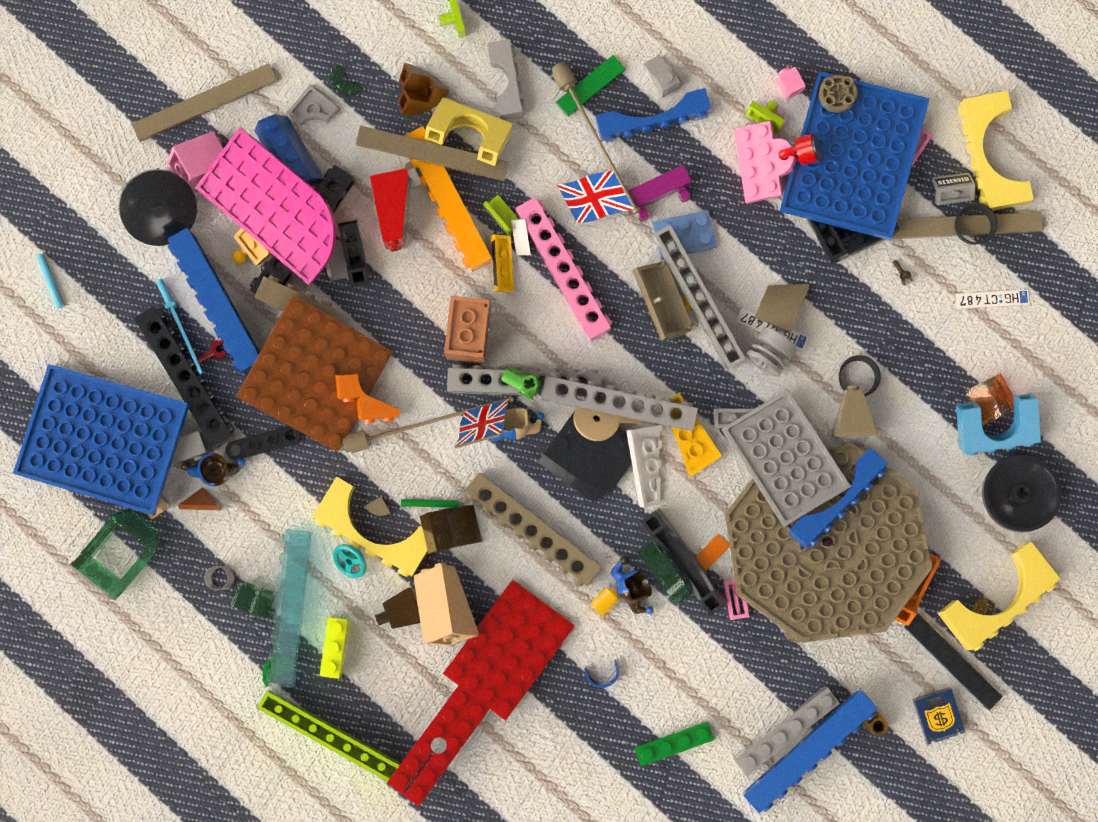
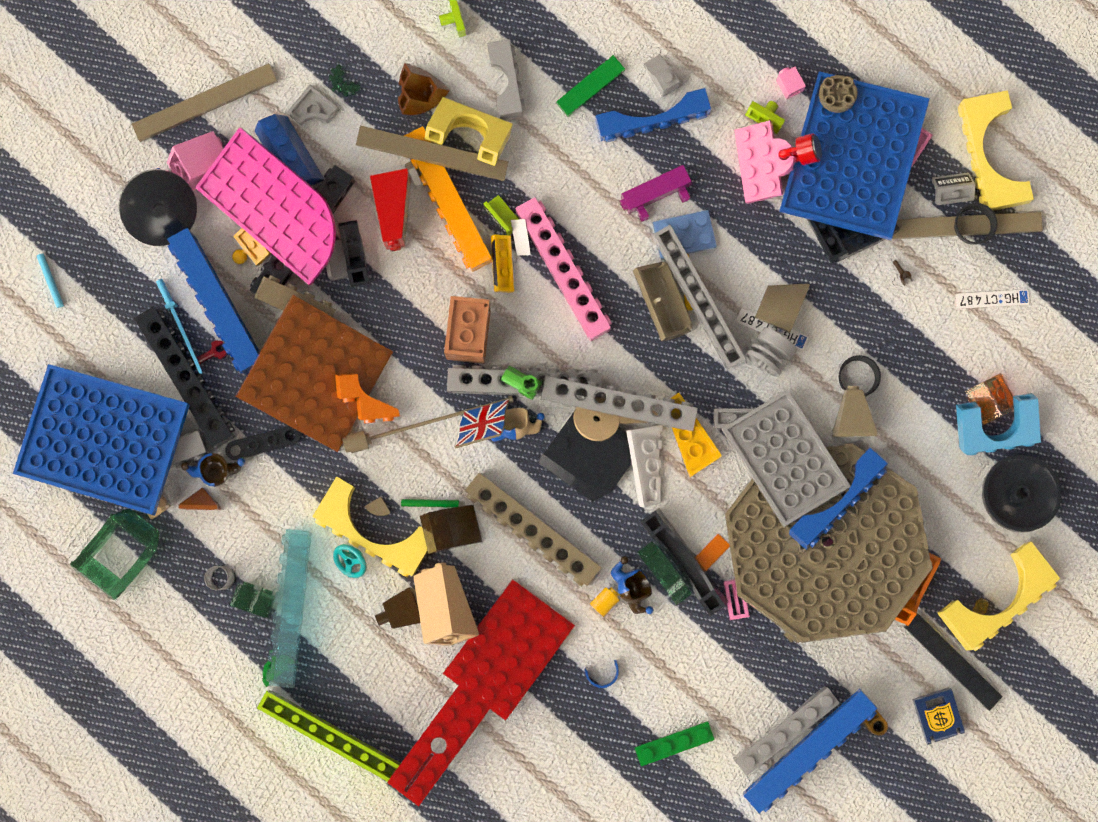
neon yellow brick [320,617,350,679] -> none
flag [552,62,641,223] -> none

